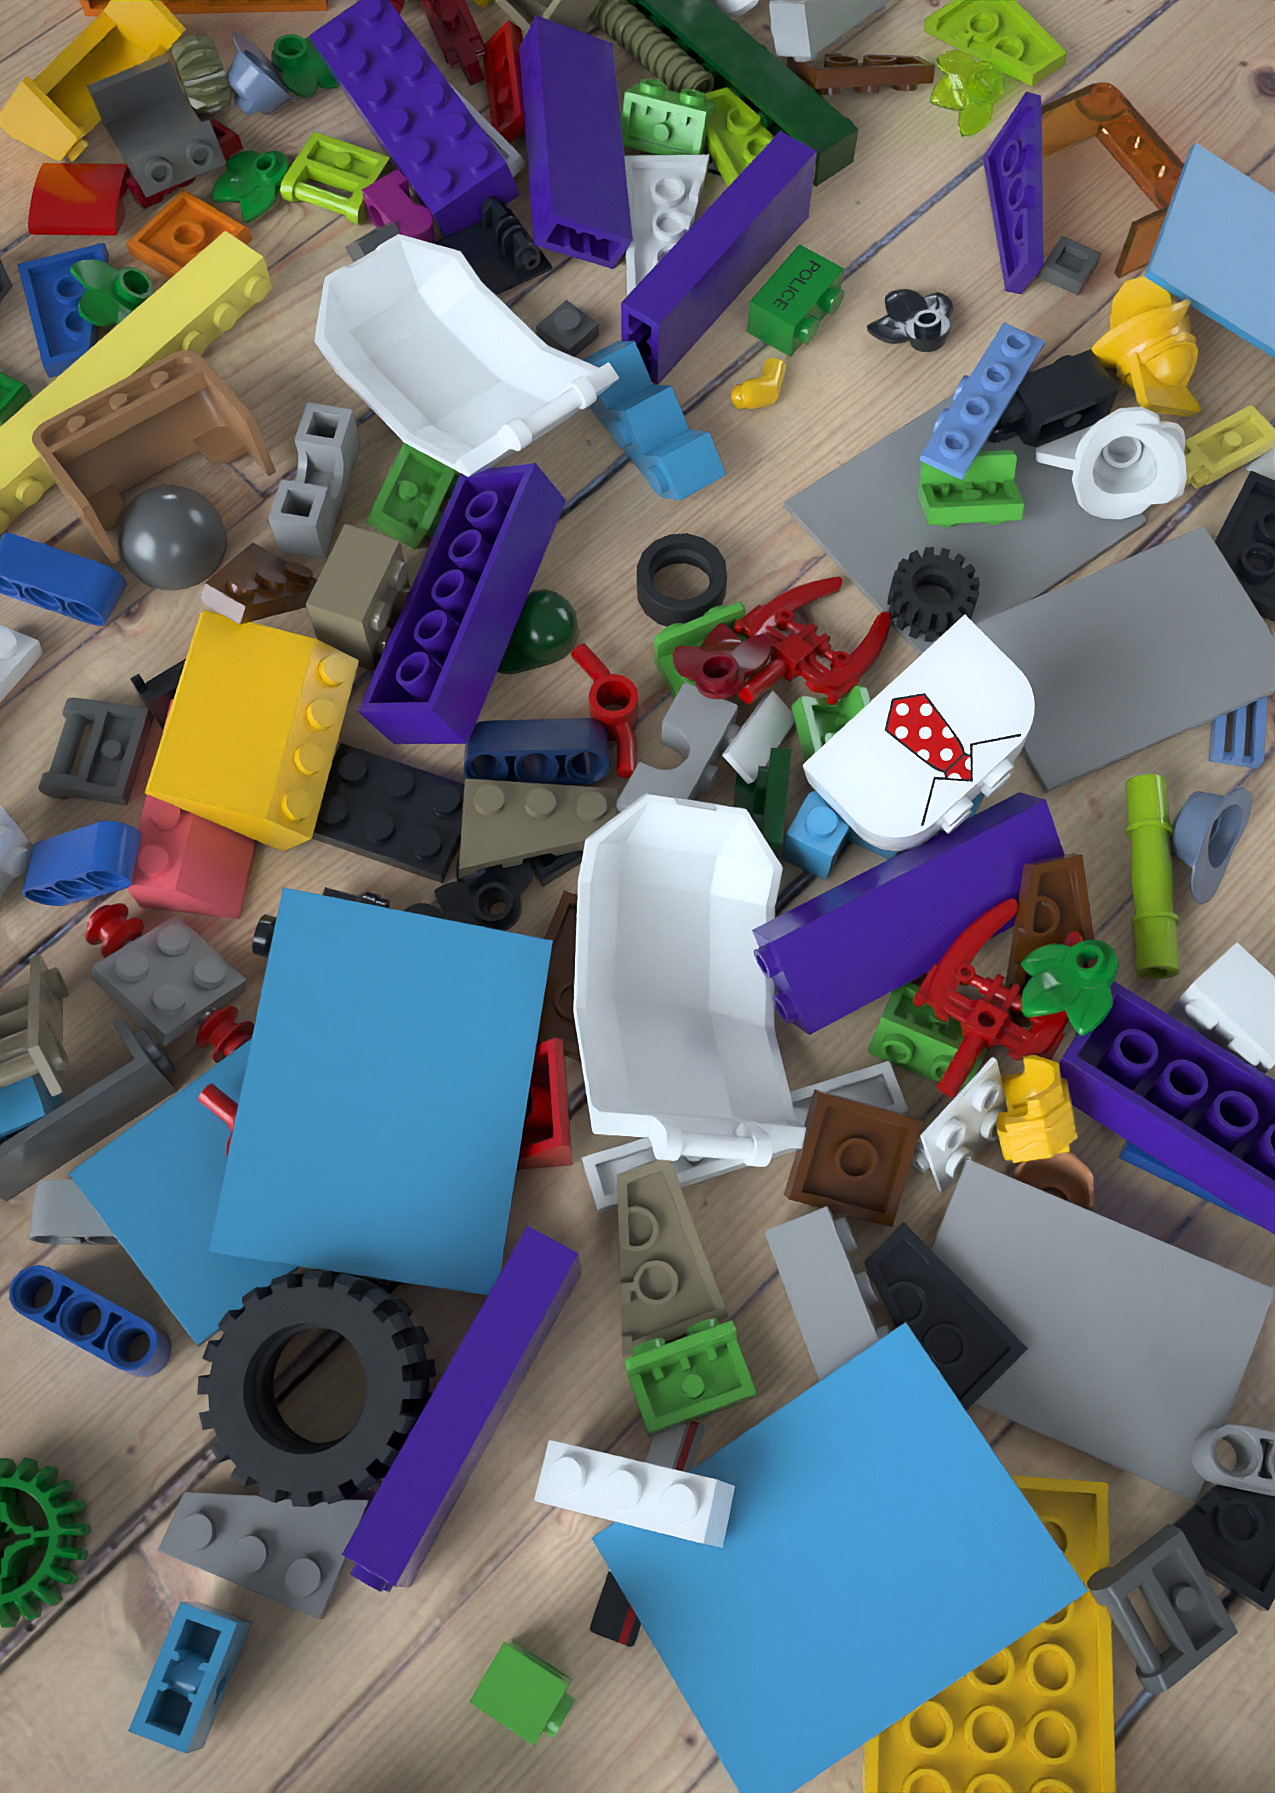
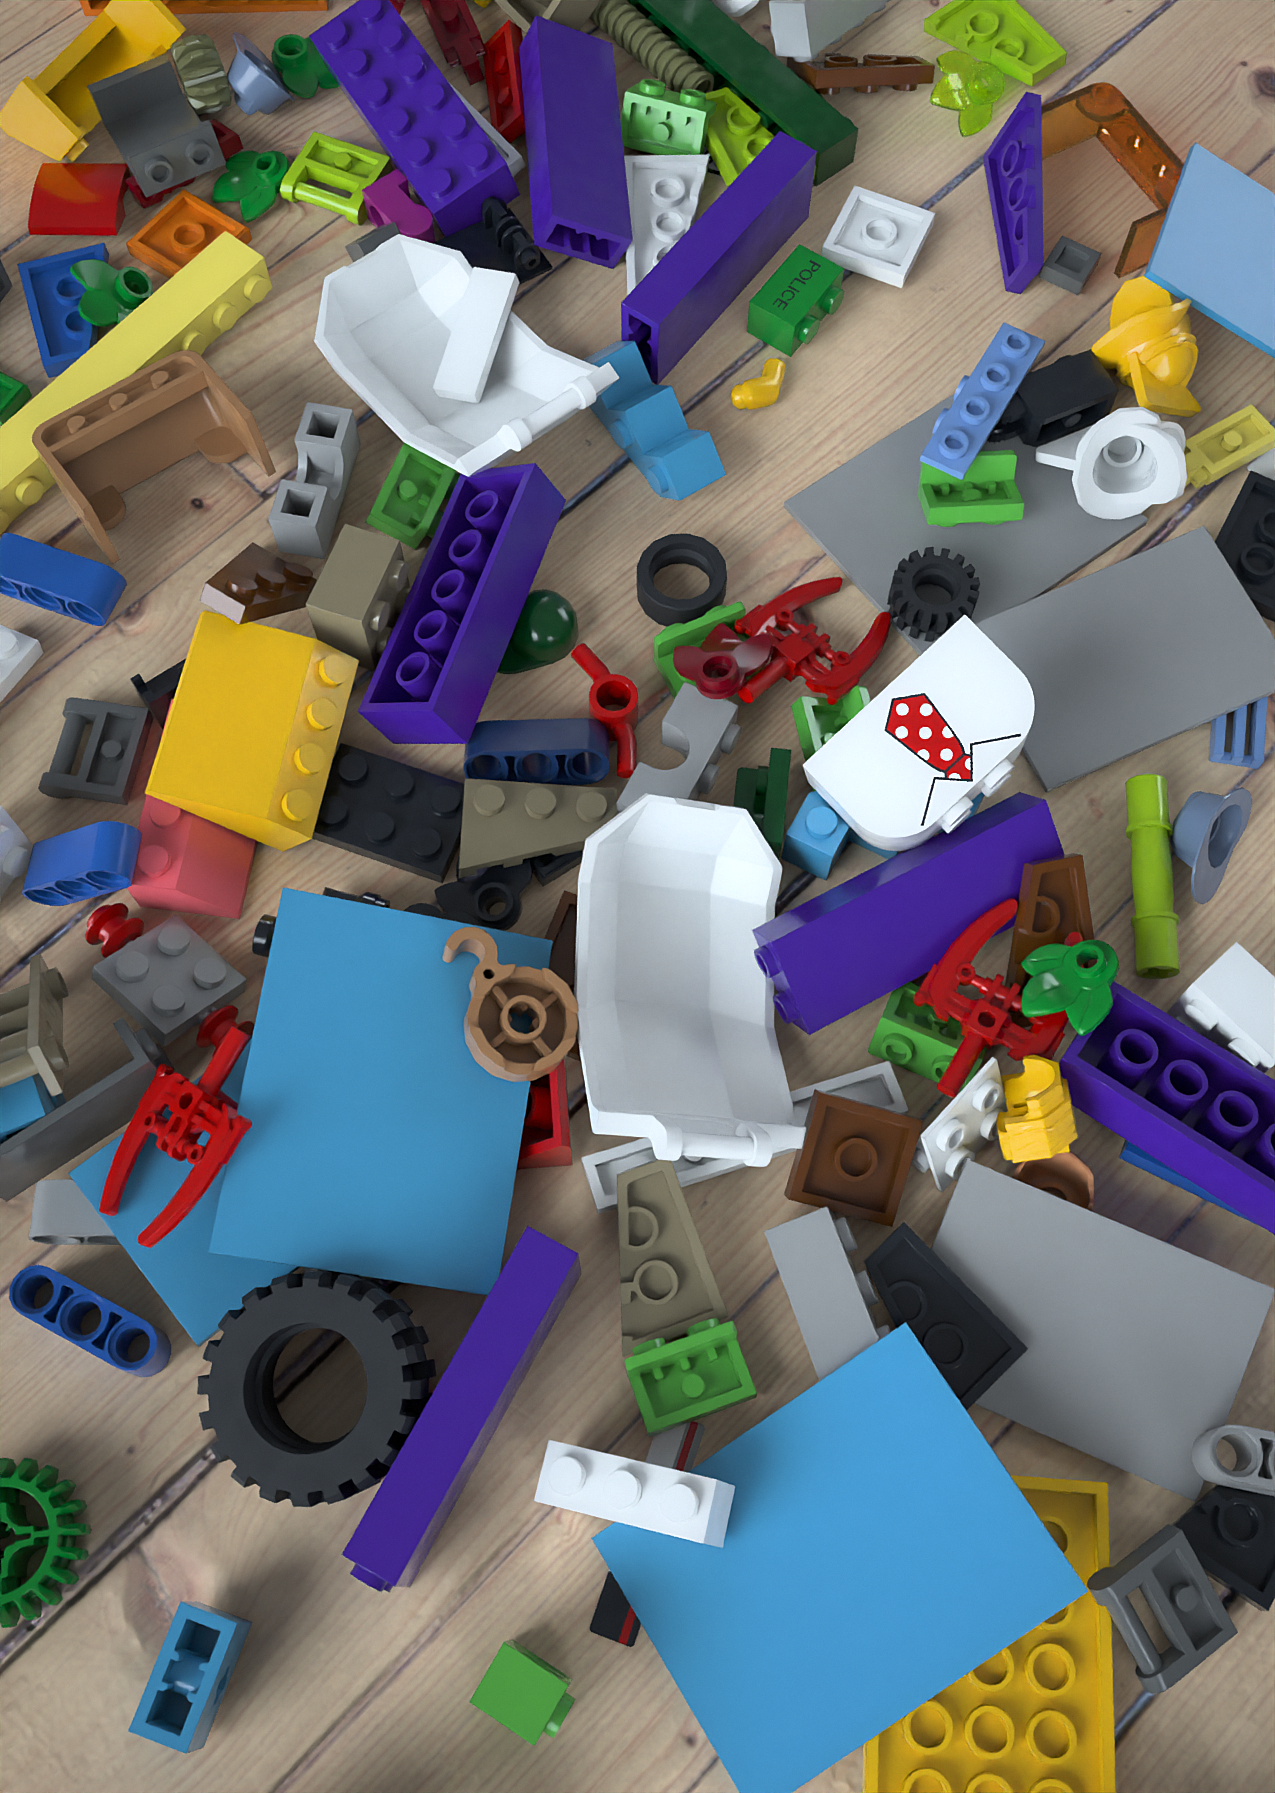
dark grey piece [117,484,227,591] -> none
light grey wing [157,1492,371,1619] -> none
dark grey plate [536,300,599,357] -> none
white piece [722,690,795,784] -> none
black plate [867,289,953,352] -> none
none -> red bar [99,1026,252,1248]
none -> white tile [433,267,519,404]
none -> medium nougat piece [442,927,579,1082]
none -> white plate [821,185,935,288]

